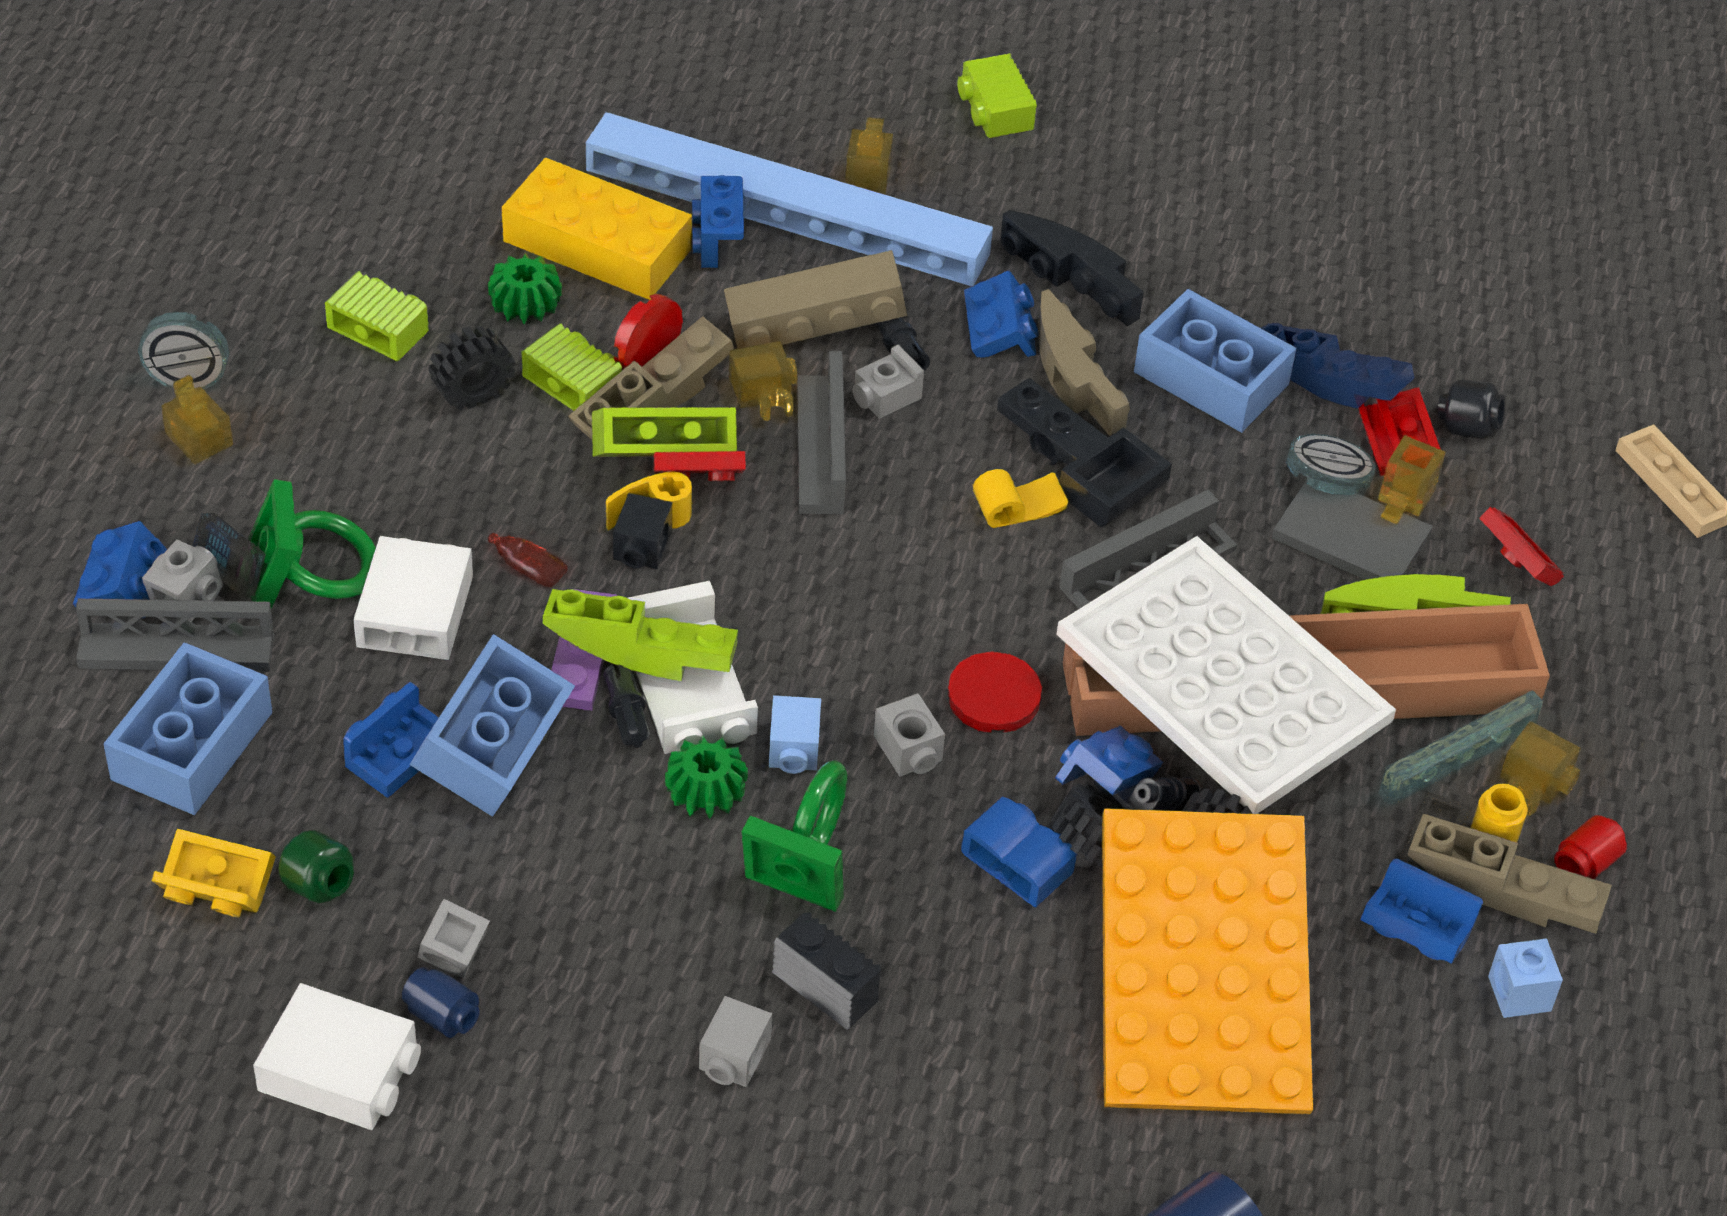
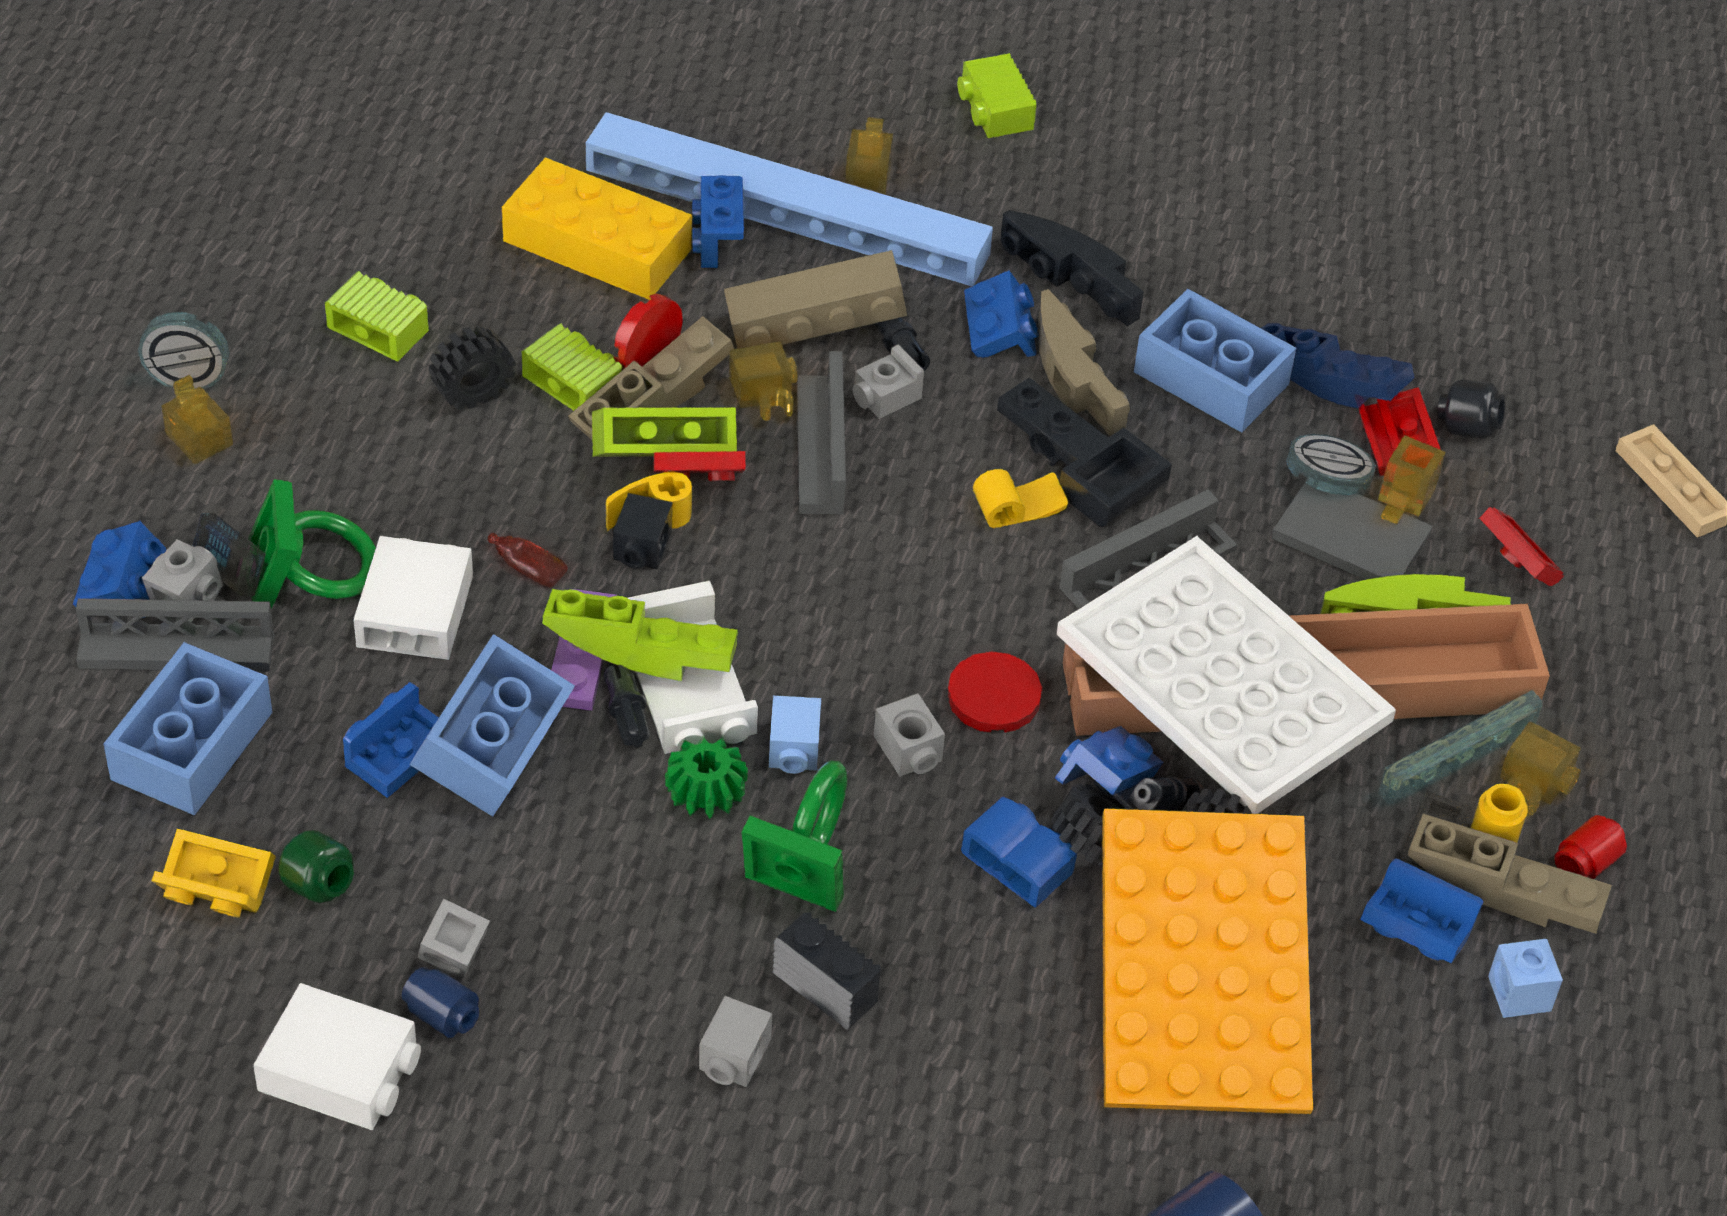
green gear [488,253,562,325] -> none

